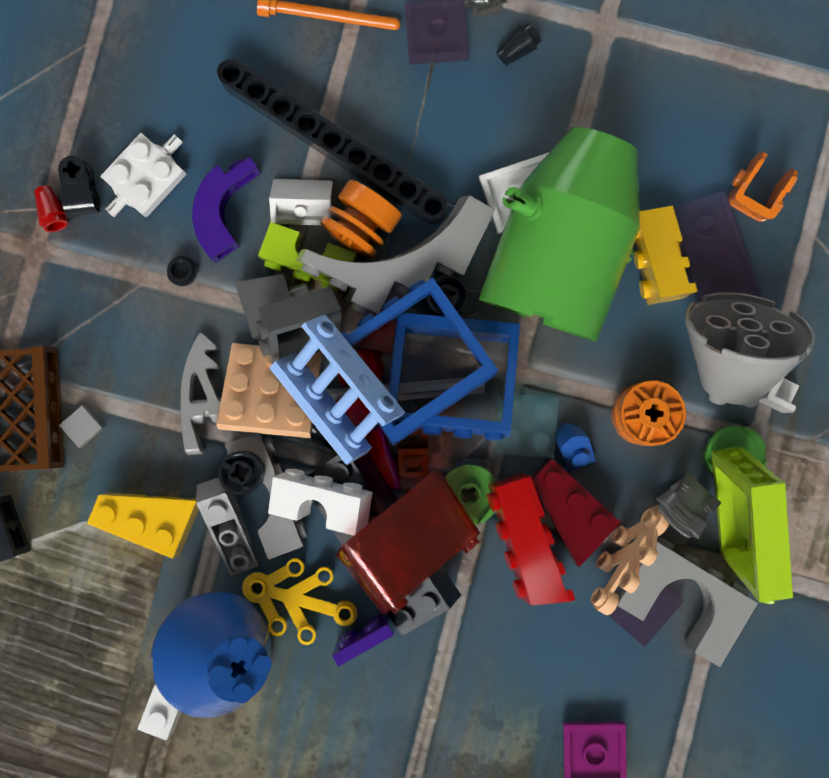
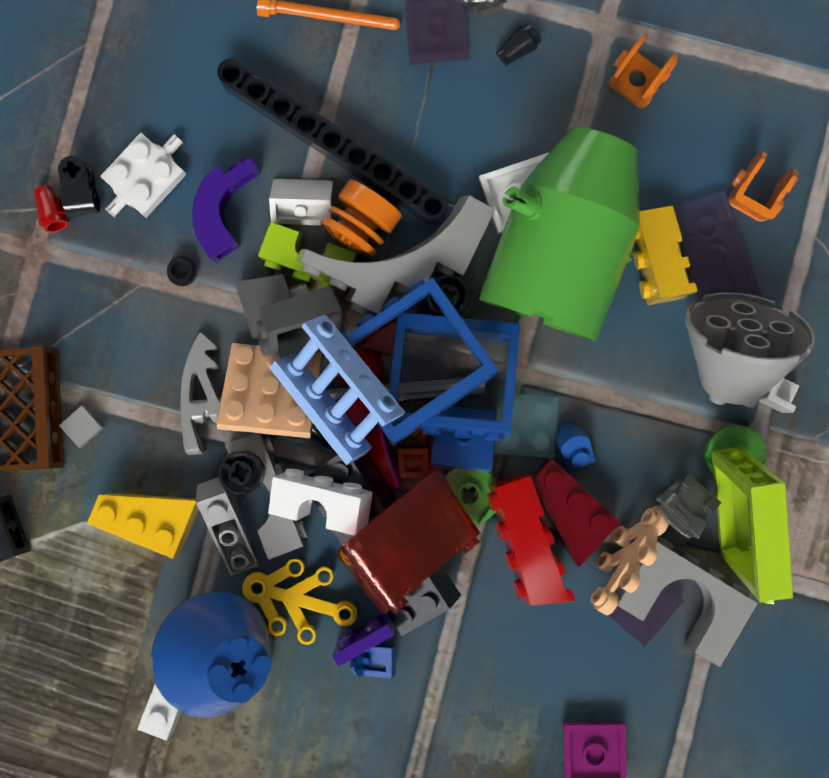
orange wheel [611,380,686,446] -> none
none -> blue plate [350,643,396,679]
none -> blue plate [431,406,497,472]
none -> orange piece [608,34,678,109]

